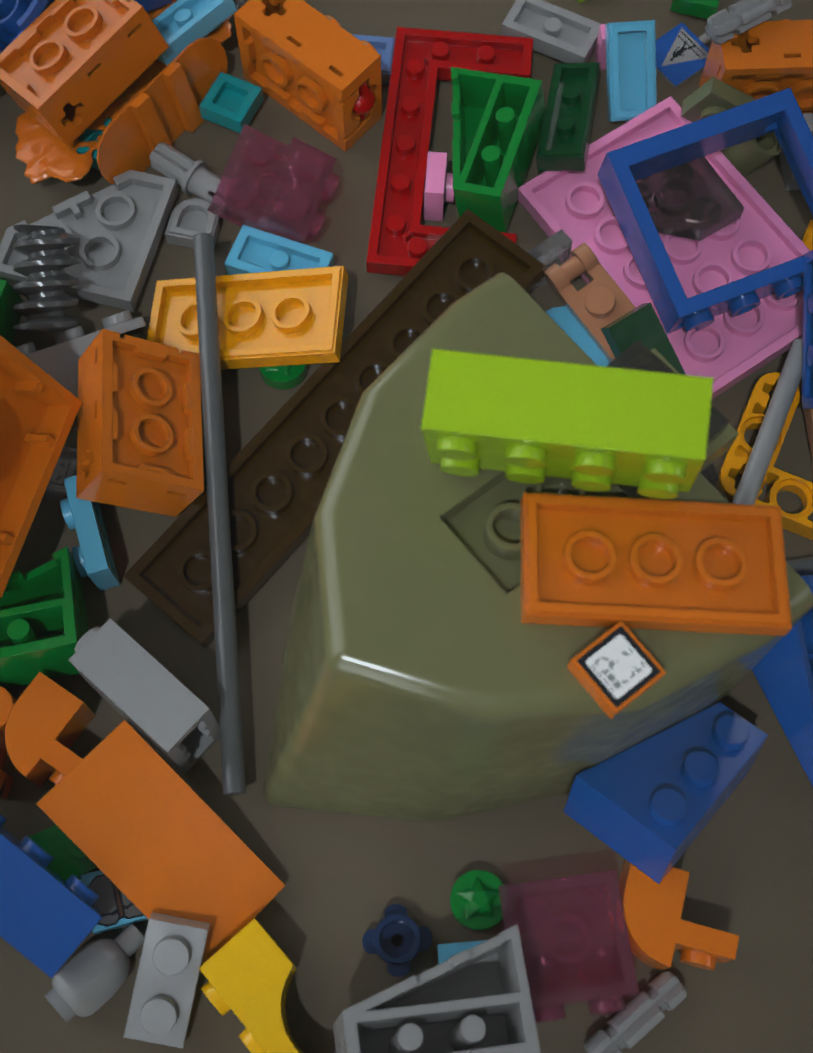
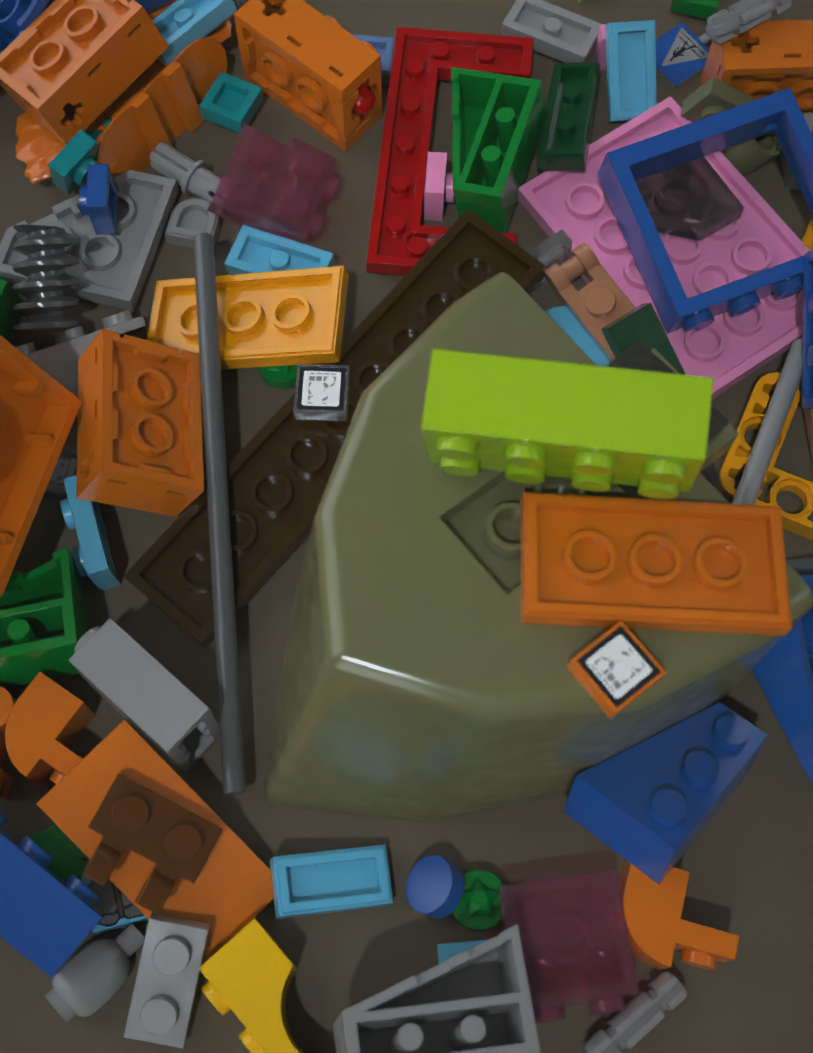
dark blue plate [362,904,432,977] -> none
none -> teal plate [48,129,99,195]
none -> blue plate [79,164,118,235]
none -> reddish brown plate [82,773,223,915]
none -> medium azure tile [270,844,393,919]
none -> tile [293,364,351,421]
none -> blue tile [406,855,464,919]

